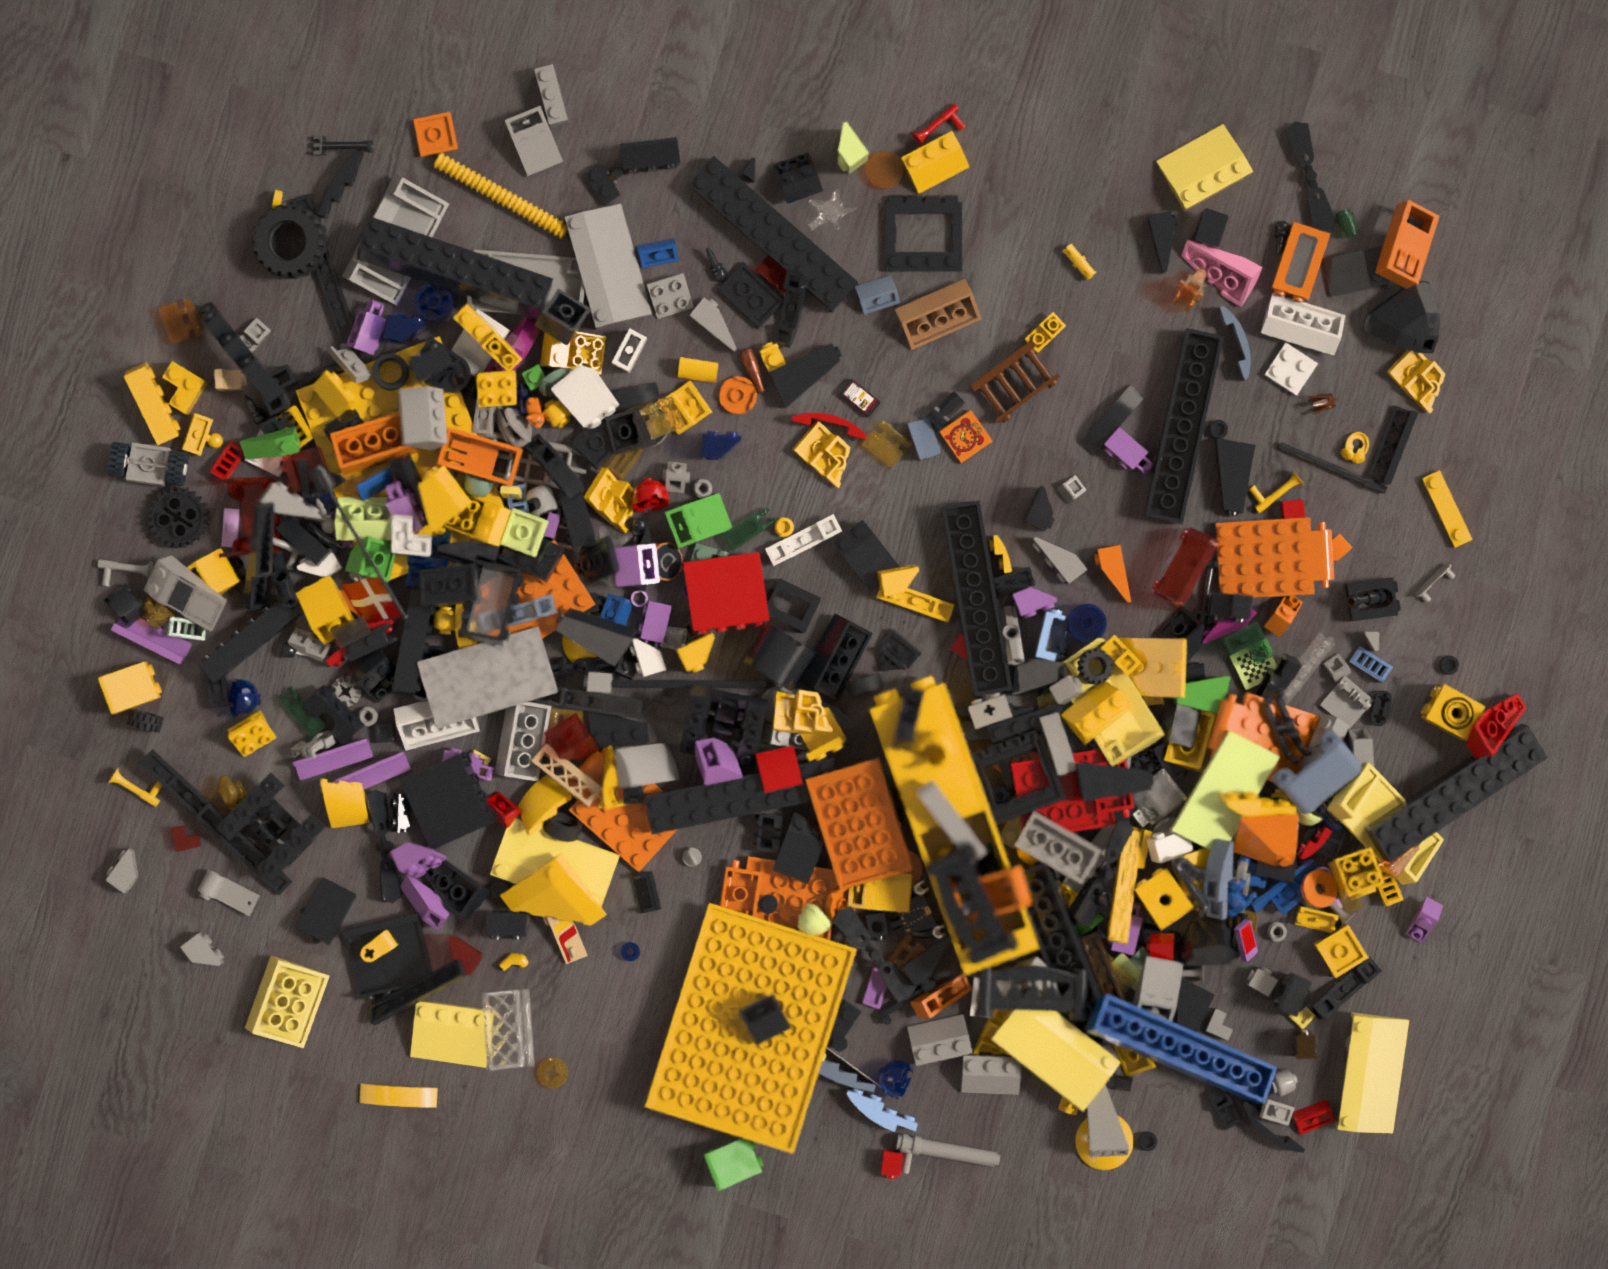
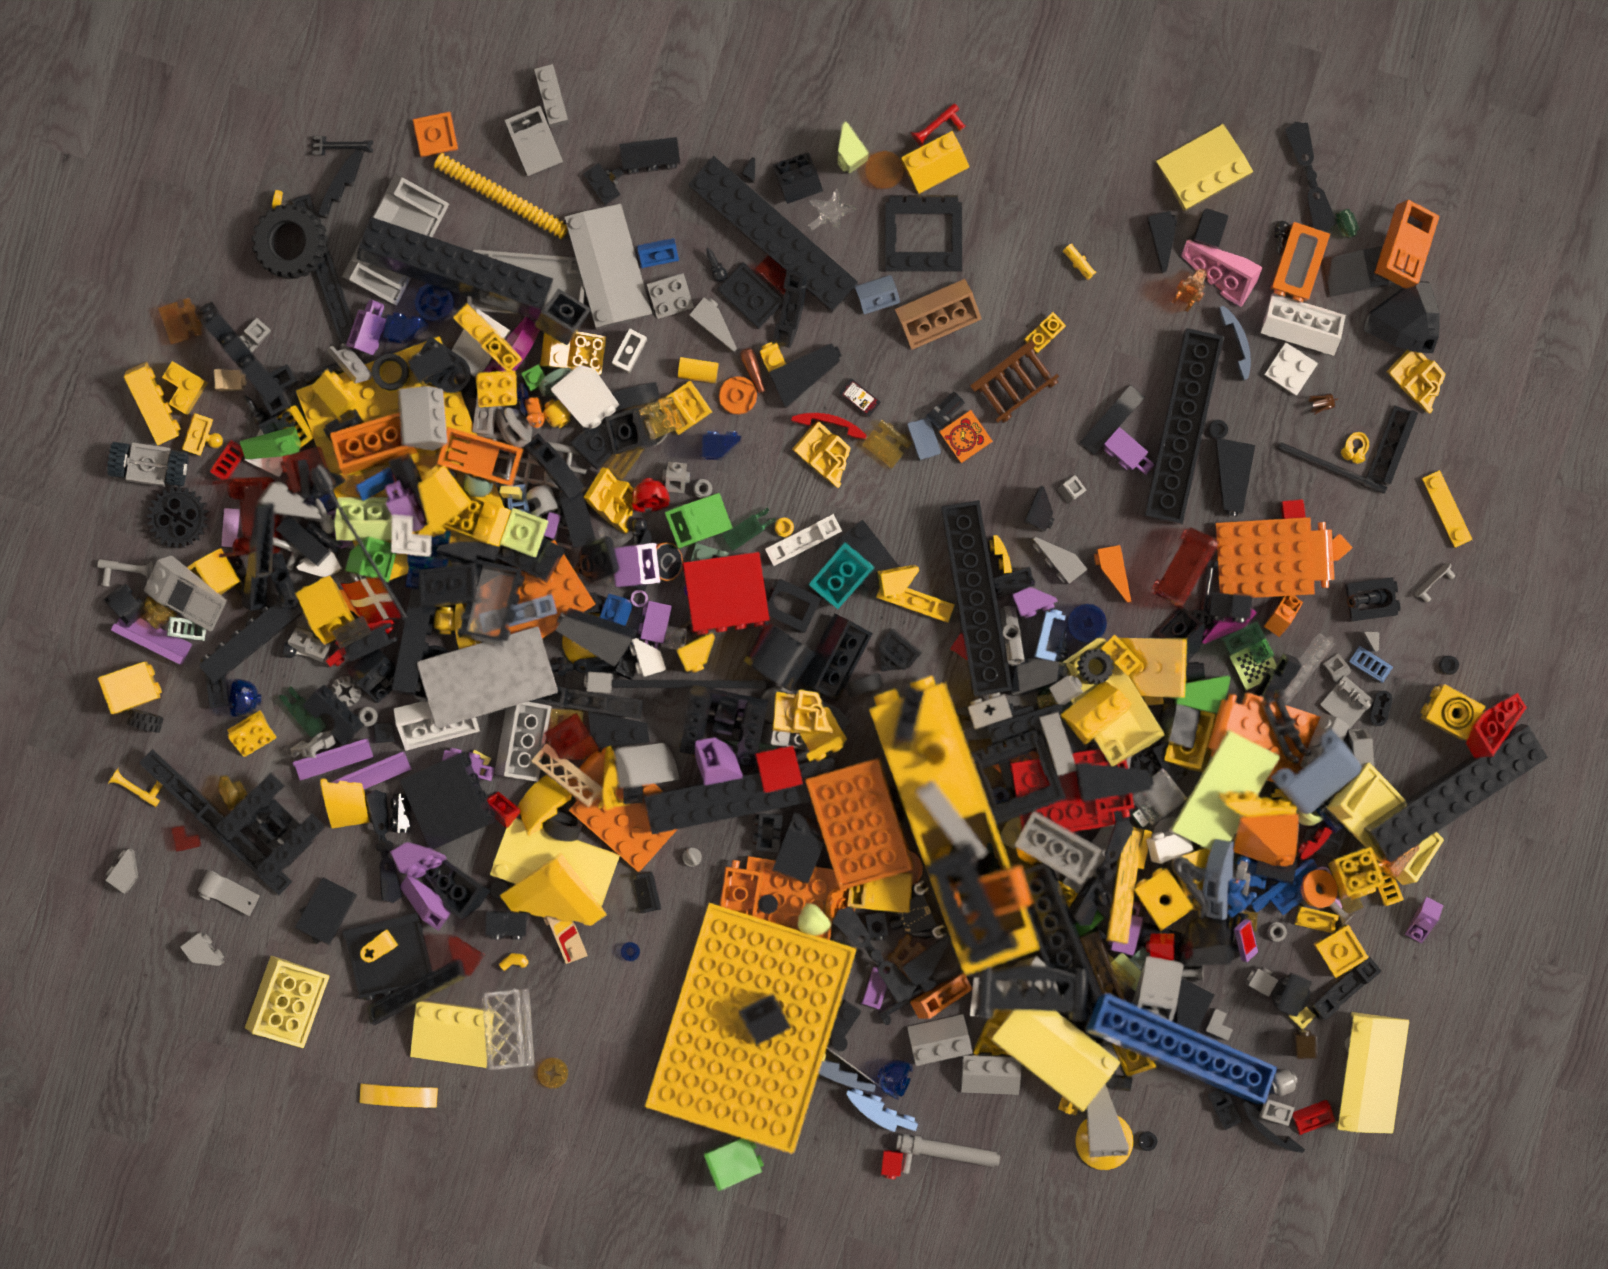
yellow piece [1248,470,1305,513] -> none
none -> teal slope [809,543,874,609]

